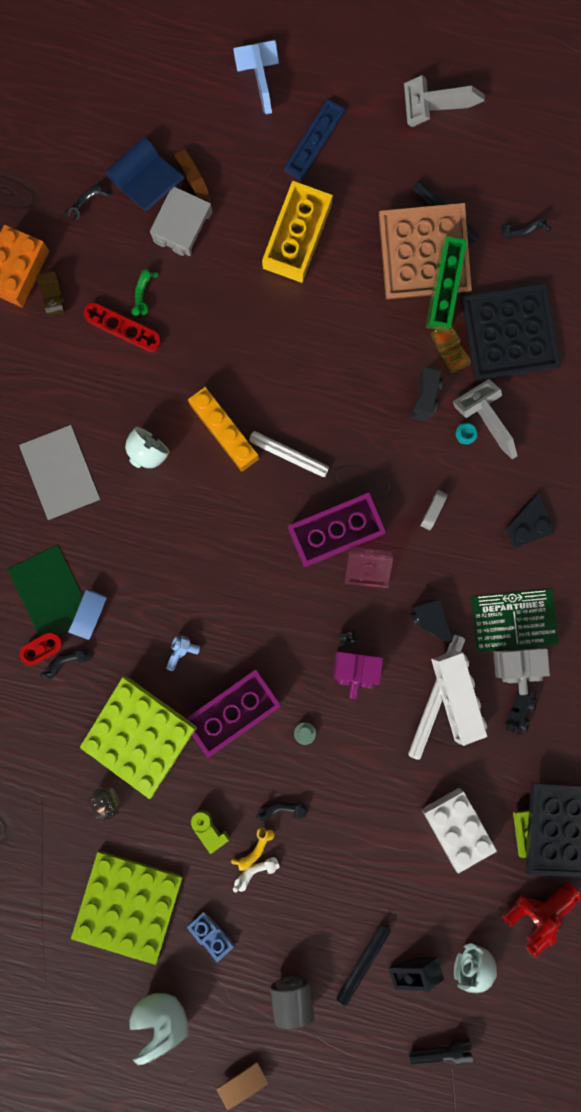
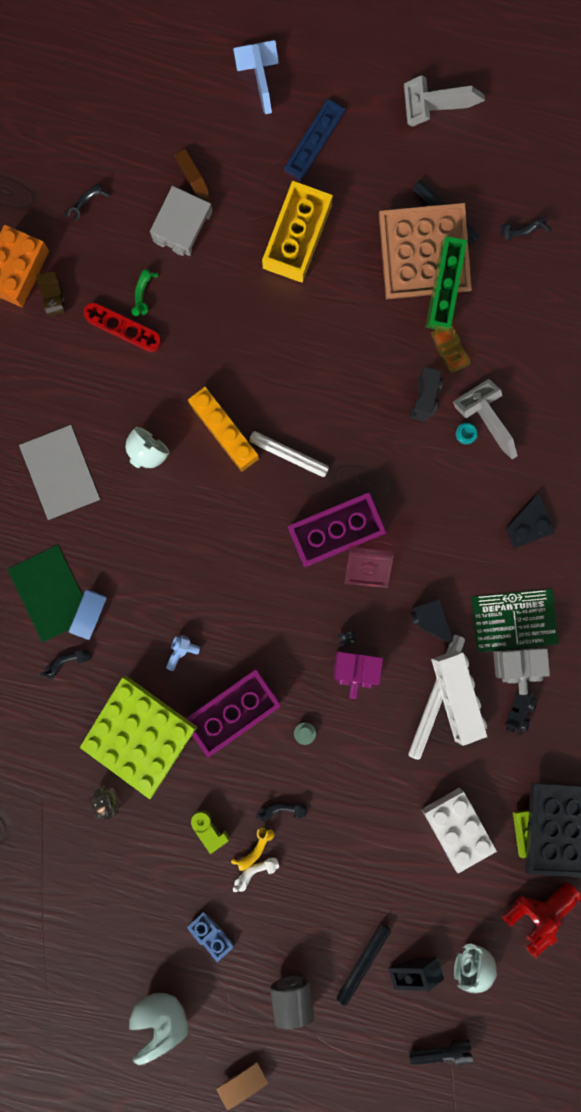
red plate [19,632,62,665] -> none
lime plate [71,851,183,965] -> none
dark blue door [105,137,184,212] -> none
light grey beam [420,490,448,531] -> none
black plate [460,284,561,382] -> none

